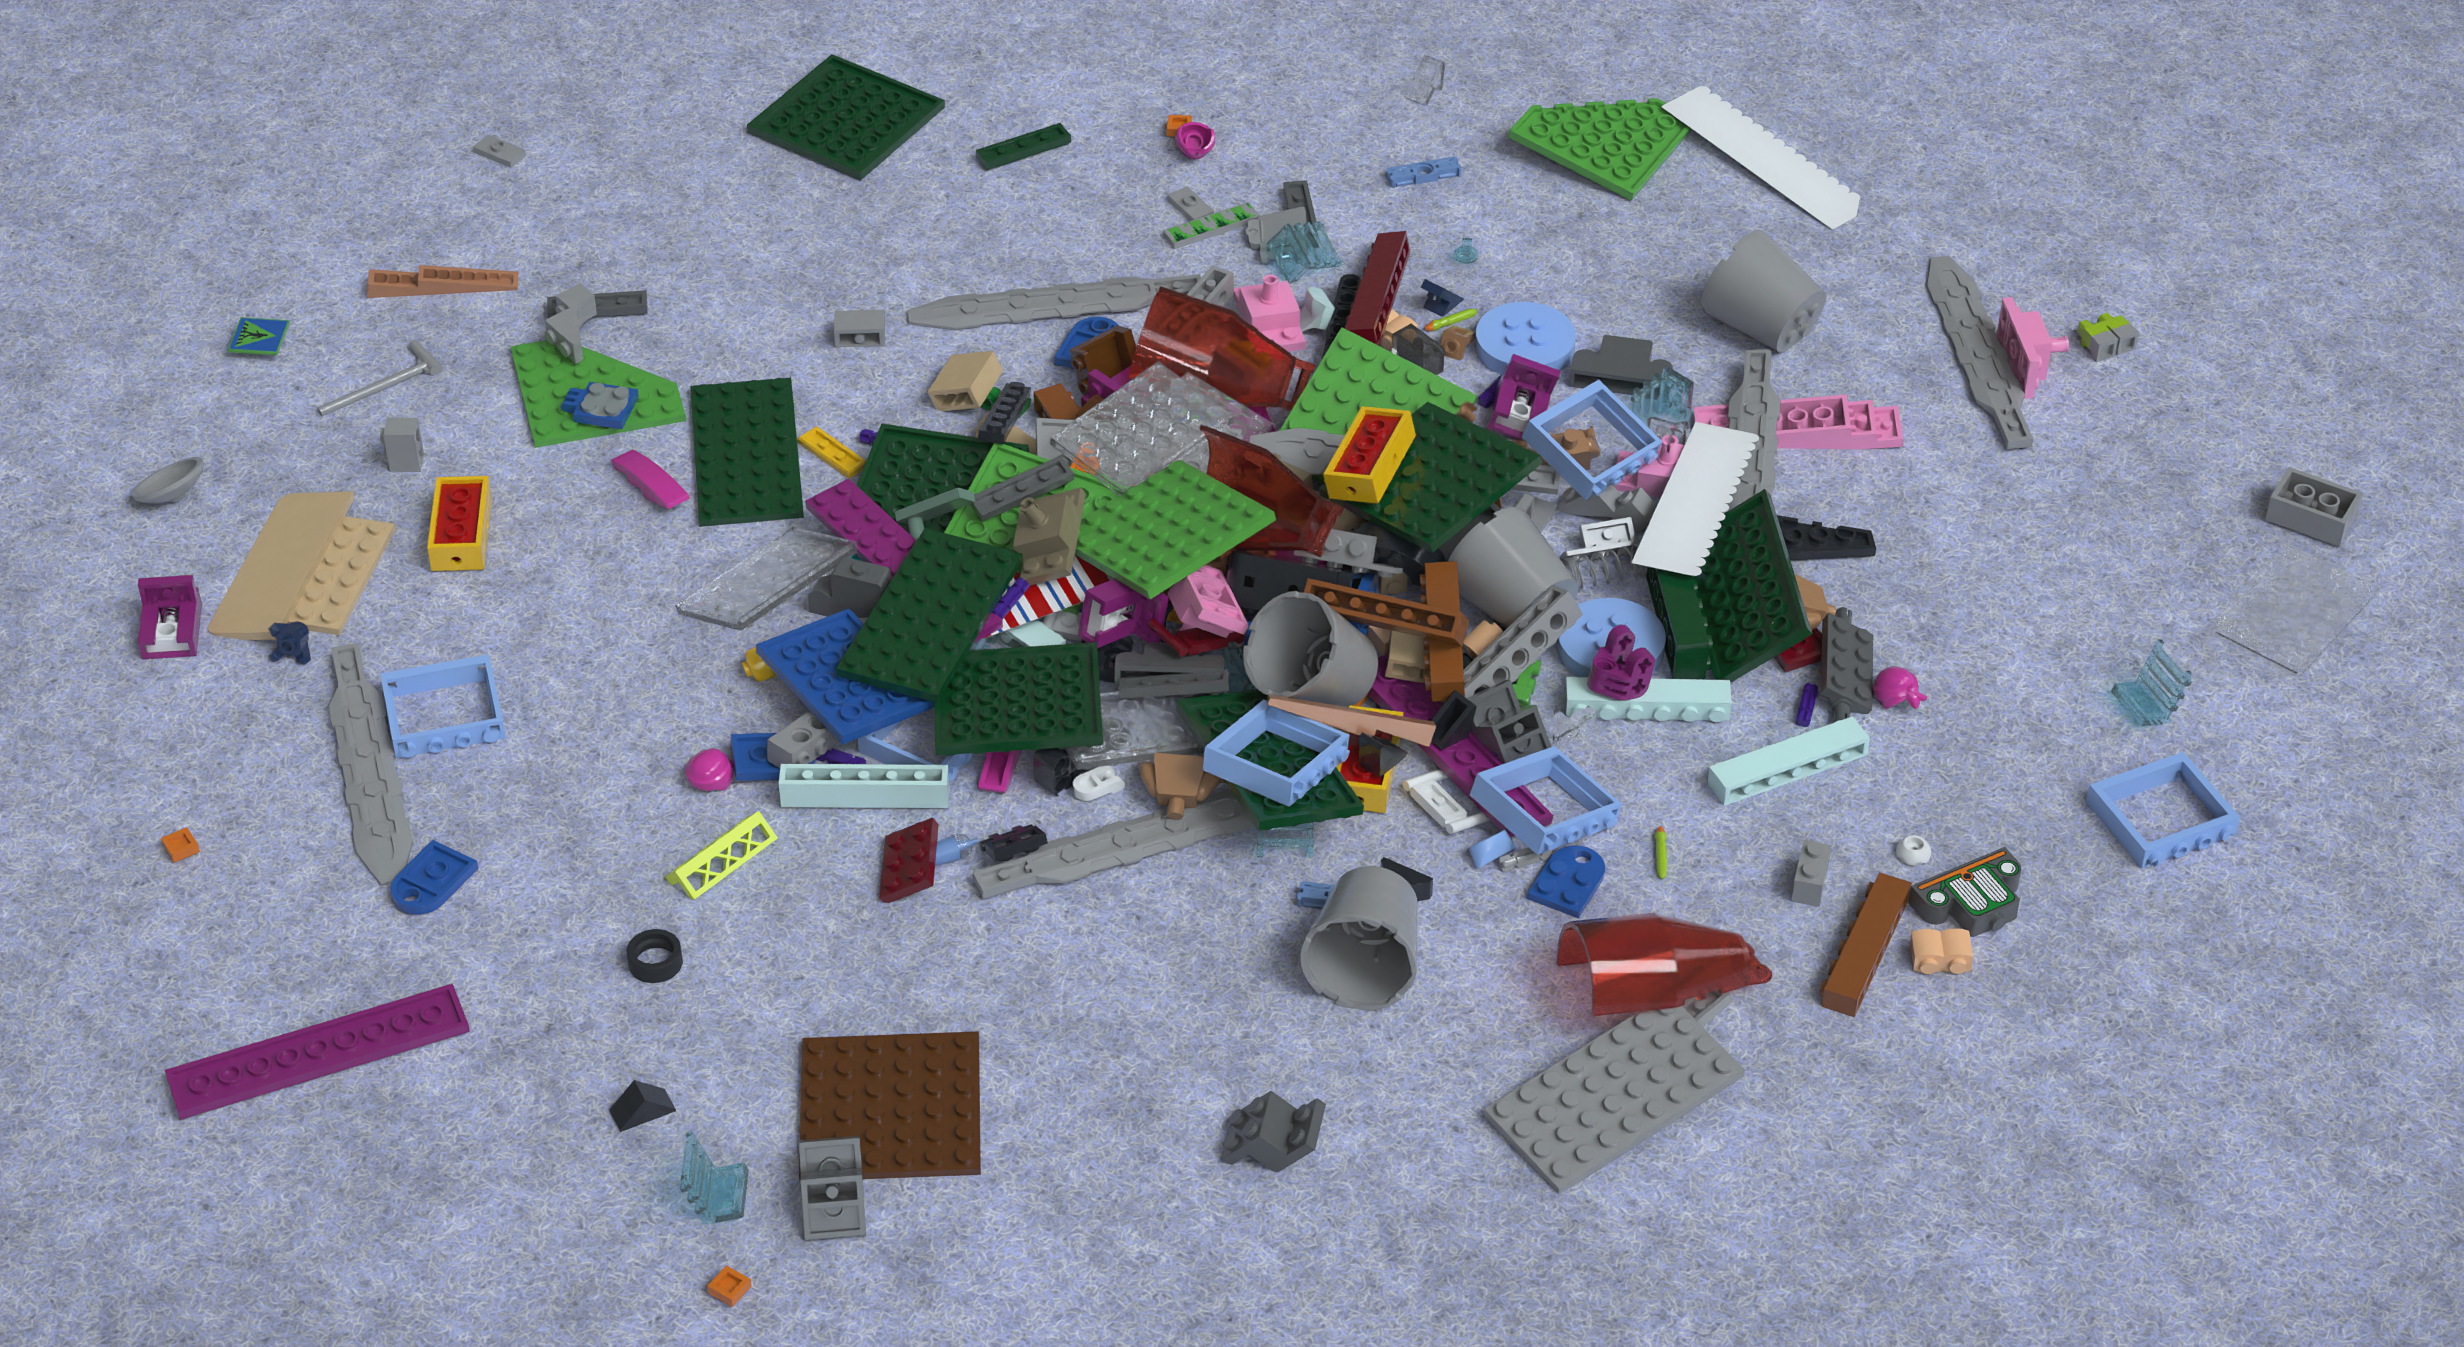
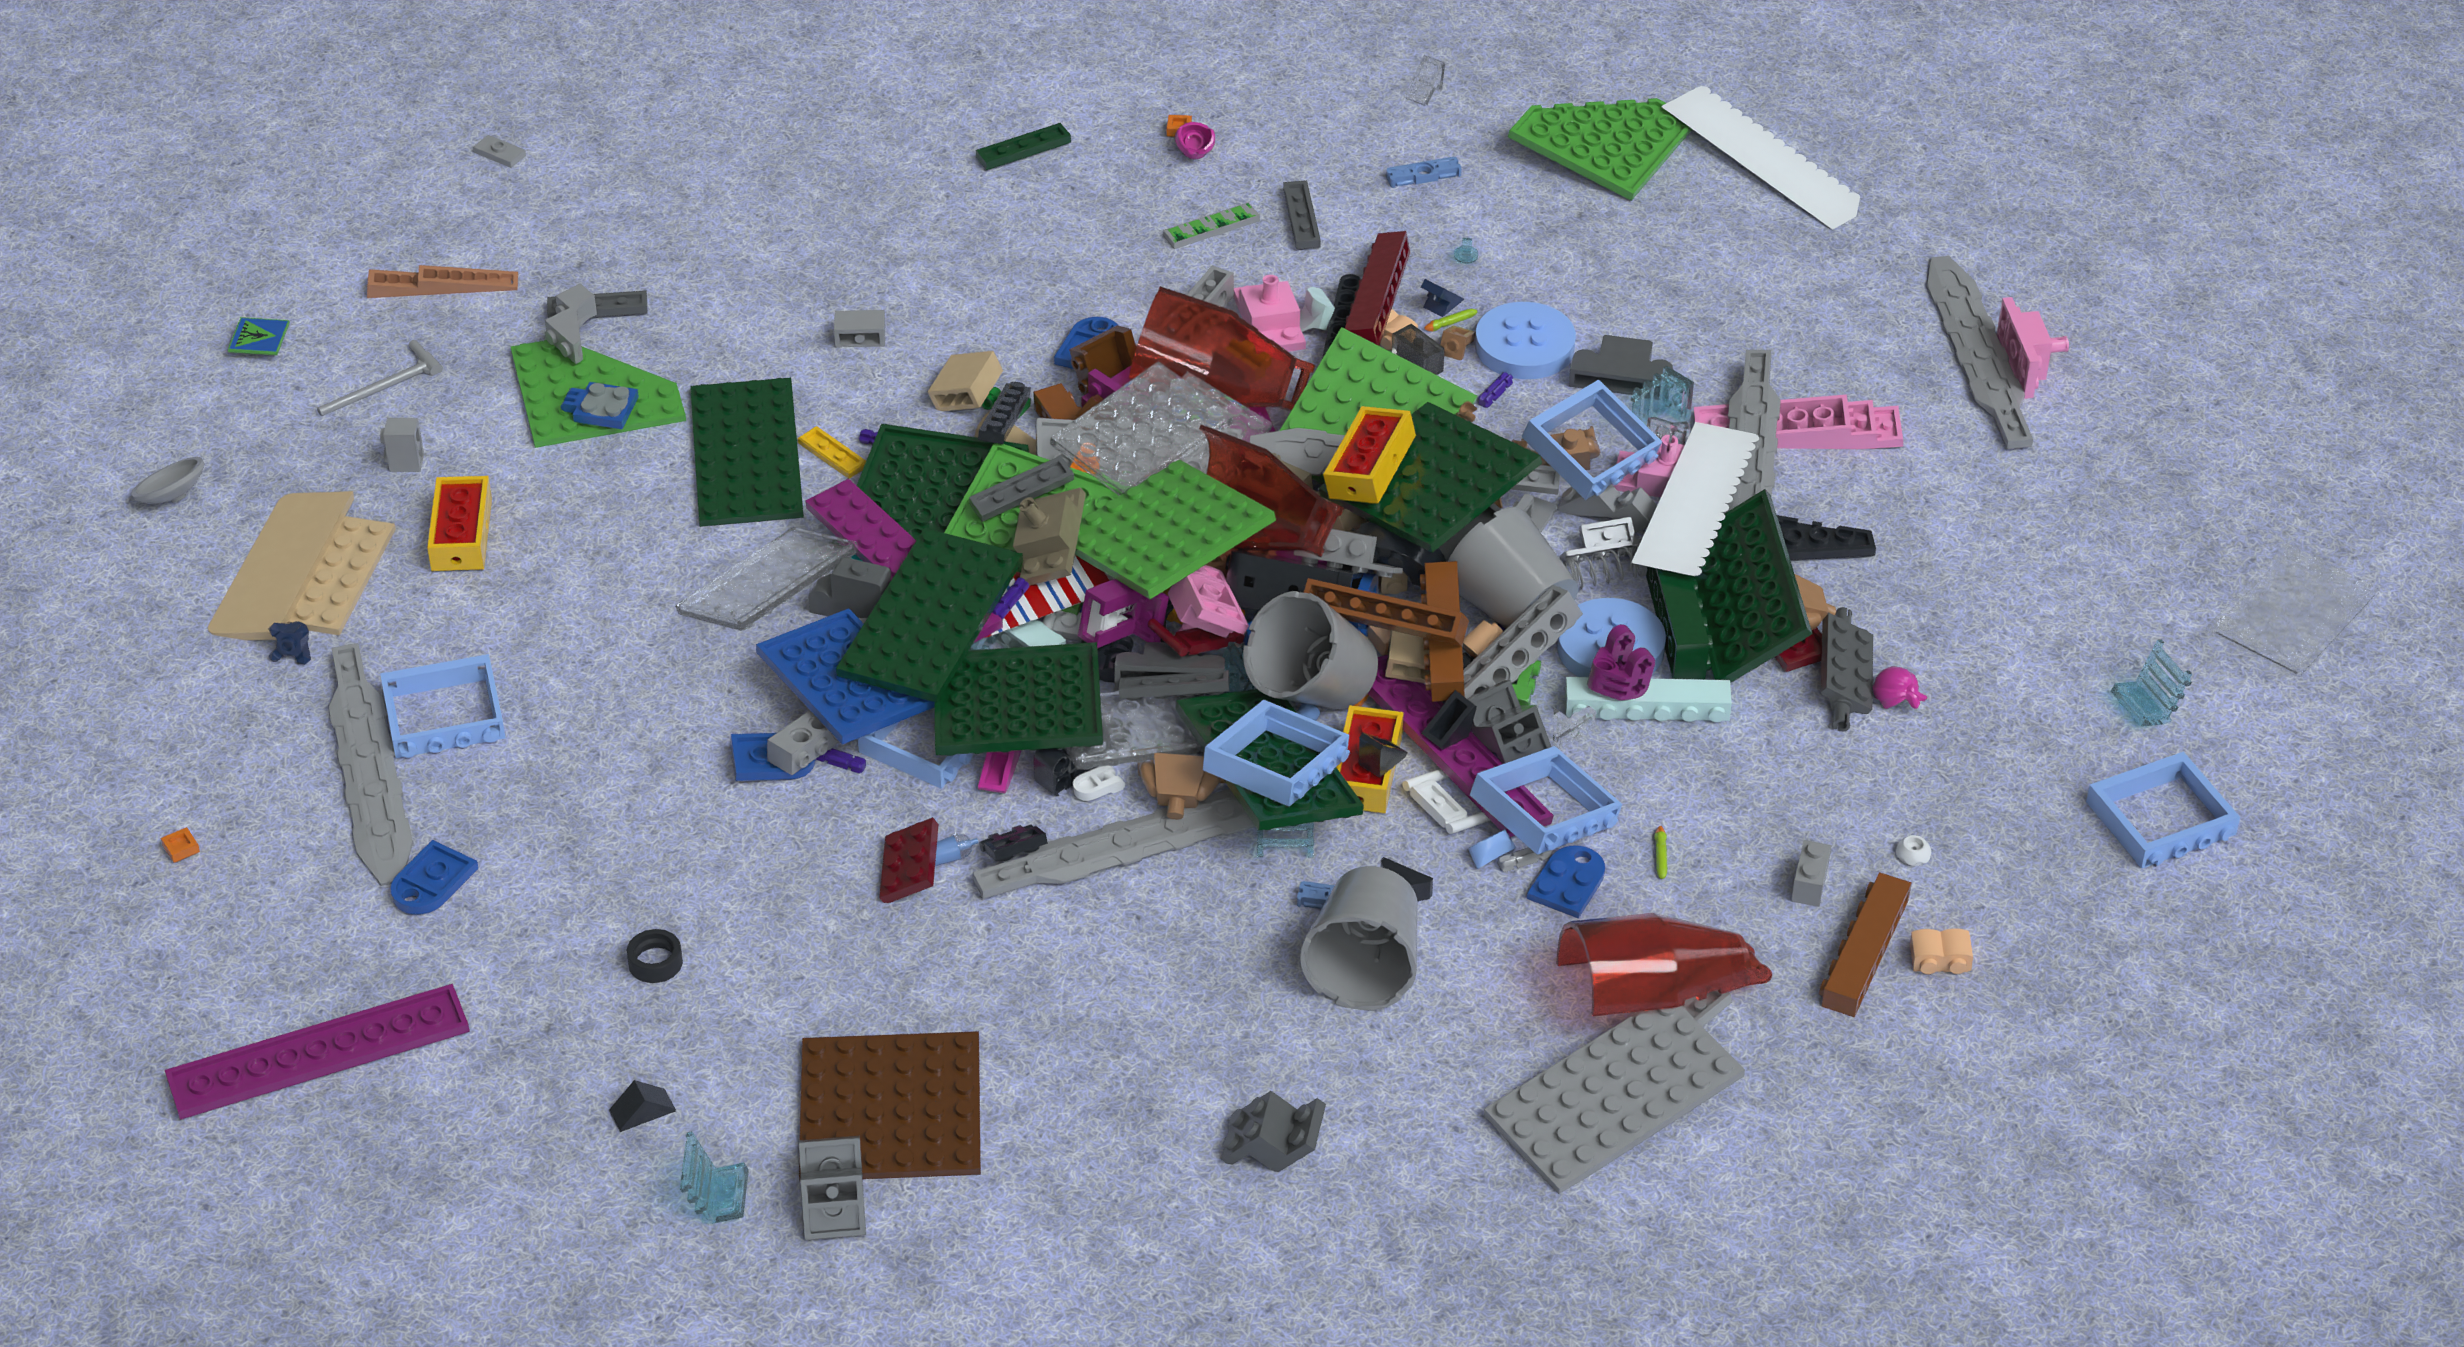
magenta brick [138,575,202,660] -> none
dark pink slope [611,449,690,509] -> none
neon yellow fence [665,811,778,900] -> none
dark pink hat [685,748,734,791] -> none
orange plate [707,1265,752,1307] -> none
yellow head [742,646,777,682] -> none
dark green plate [747,54,945,180] -> none
light aqua brick [779,764,950,808] -> none
sand green piece [895,488,975,541] -> none
light grey plate [907,274,1201,330] -> none
light grey plate [1168,186,1214,221] -> none
light grey piece [1245,207,1310,265] -> none
nougat slope [1266,694,1436,747] -> none
clear light blue plate [1267,221,1345,284] -> none
magenta brick [1487,354,1560,440] -> none
light grey cone [1700,230,1826,353] -> none
light aqua brick [1707,716,1870,806] -> none
dark purple axle [1795,683,1818,727] -> none
brick [1908,847,2022,937] -> none
light grey hips [2077,312,2139,363] -> none
light grey brick [2265,467,2363,547] -> none

